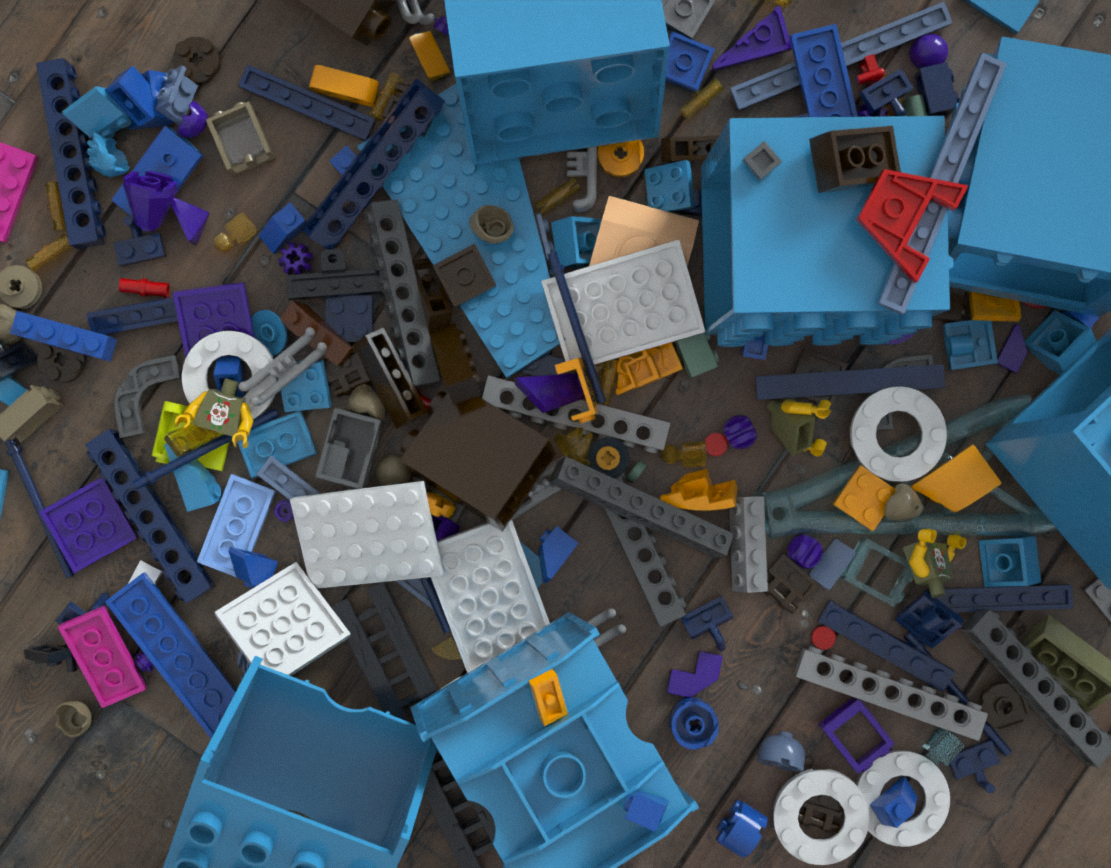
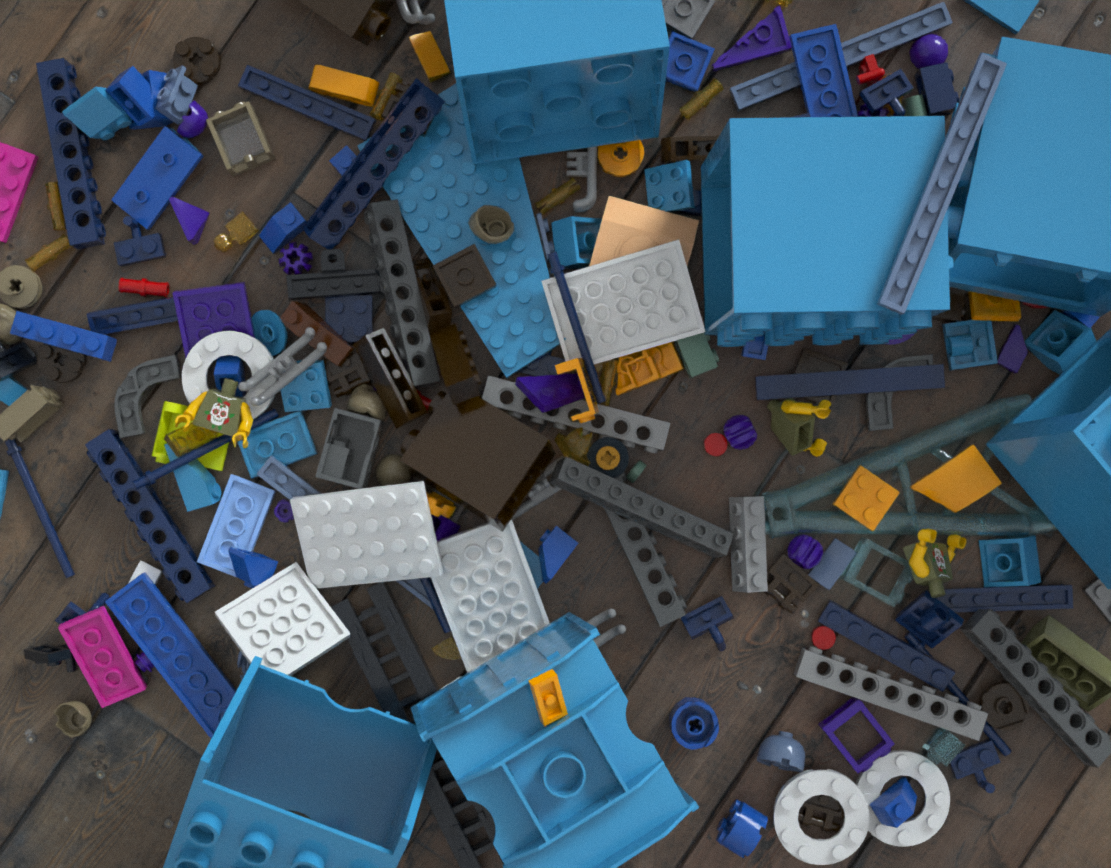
dark purple plate [39,477,139,573] -> none
dark azure hair [87,132,130,178] -> none
dark purple cone [123,171,177,232] -> none
dark purple plate [433,15,449,36] -> none
blue slope [623,790,669,832] -> none
light orange slope [660,468,738,510] -> none
clear yellow plate [661,441,706,467] -> none
dark purple tile [667,651,723,697] -> none
dark grey plate [742,141,782,181] -> none
dark brown slope [809,126,901,193] -> none
white plate [850,387,947,481] -> none
red wing [856,169,969,283] -> none
dark tan hair [884,483,924,521] -> none

